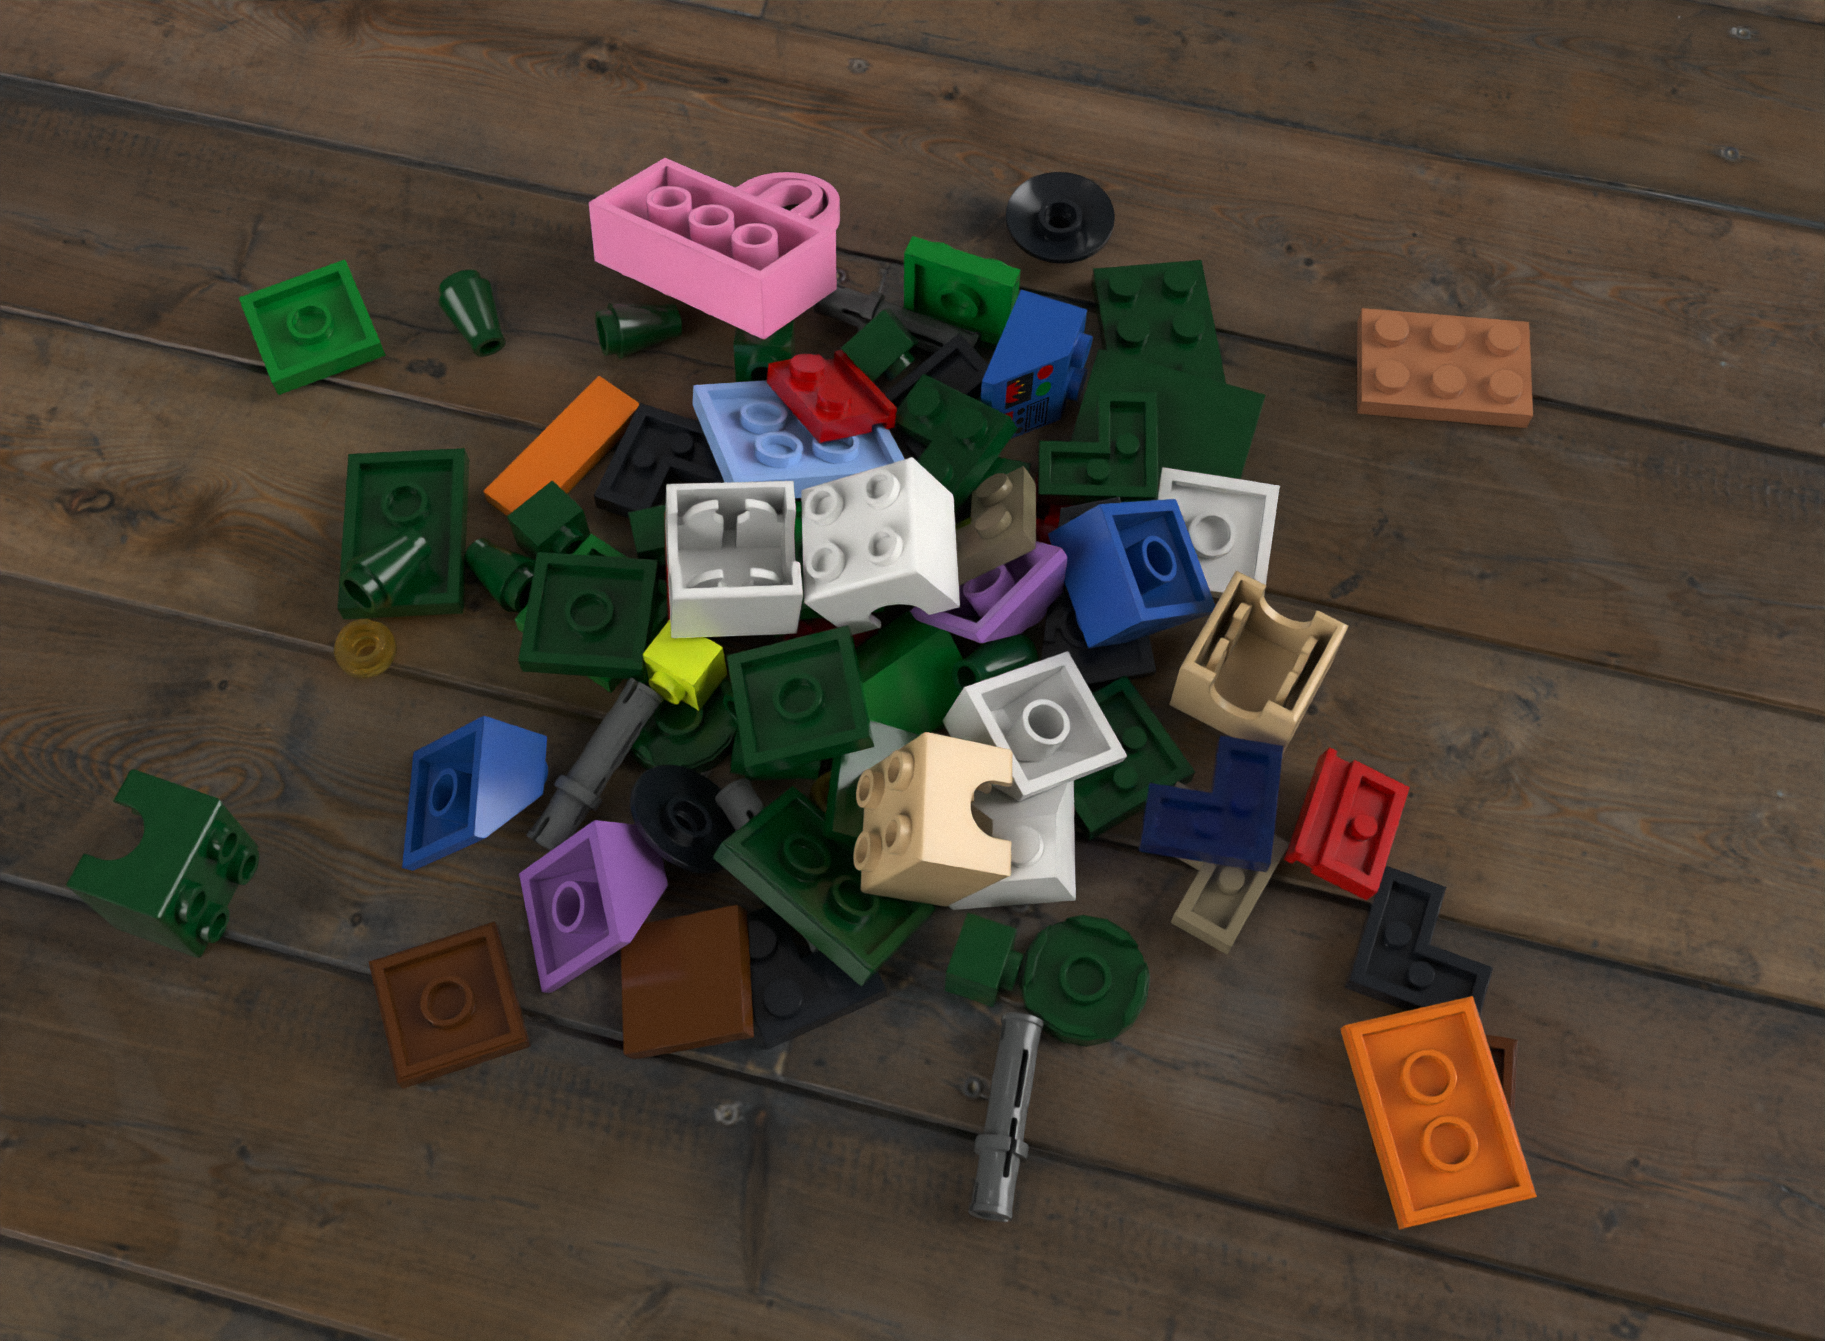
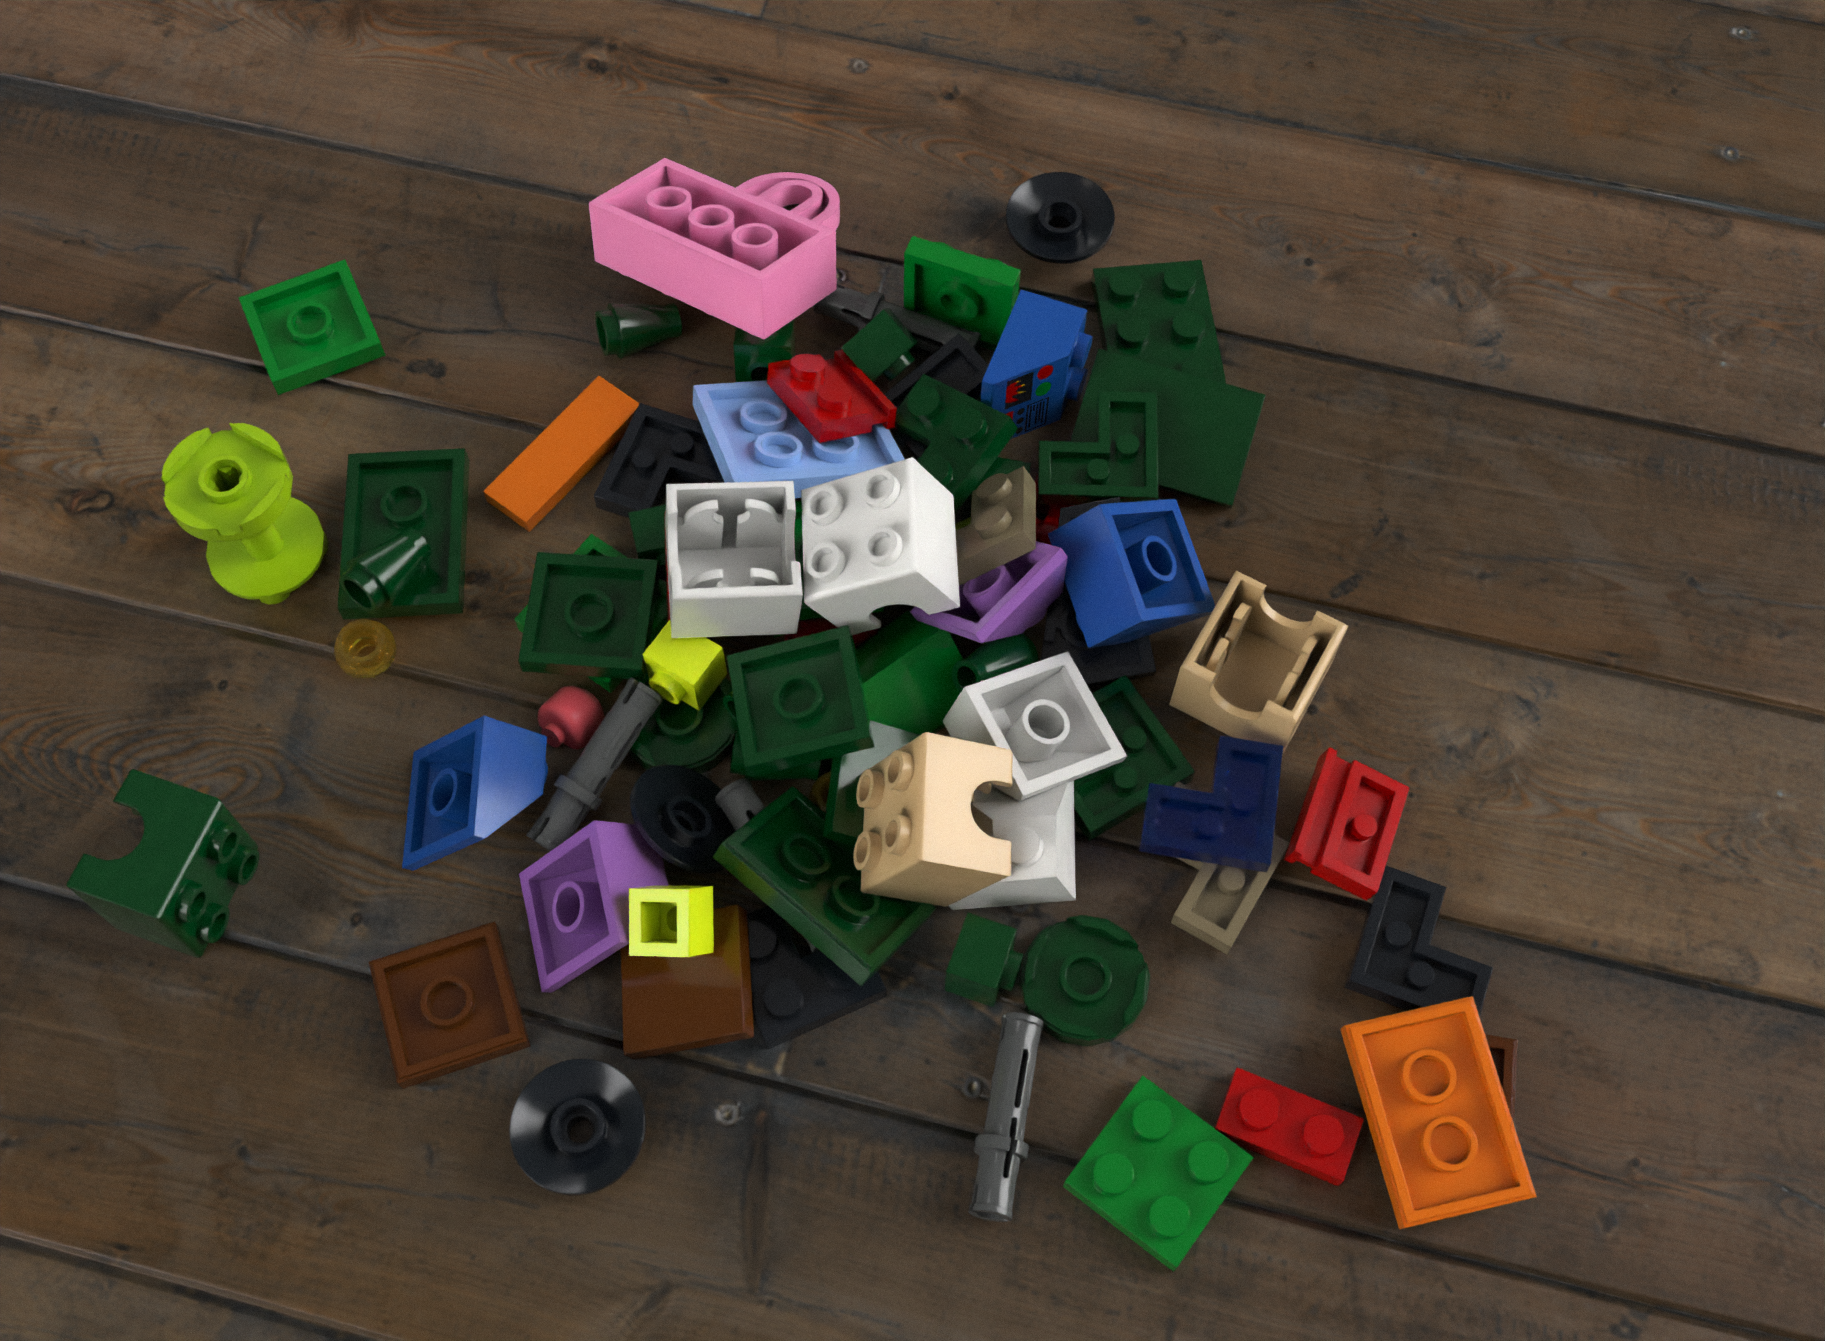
dark green cone [438,270,506,357] -> none
dark green cone [464,538,536,613] -> none
dark green plate [507,480,590,560] -> none
white plate [1158,467,1280,598] -> none
nougat plate [1357,308,1533,428] -> none
none -> lime piece [161,423,329,605]
none -> black dish [509,1059,646,1196]
none -> coral piece [537,686,605,749]
none -> neon yellow plate [629,885,714,957]
none -> green plate [1063,1075,1254,1272]
none -> red plate [1214,1067,1364,1186]

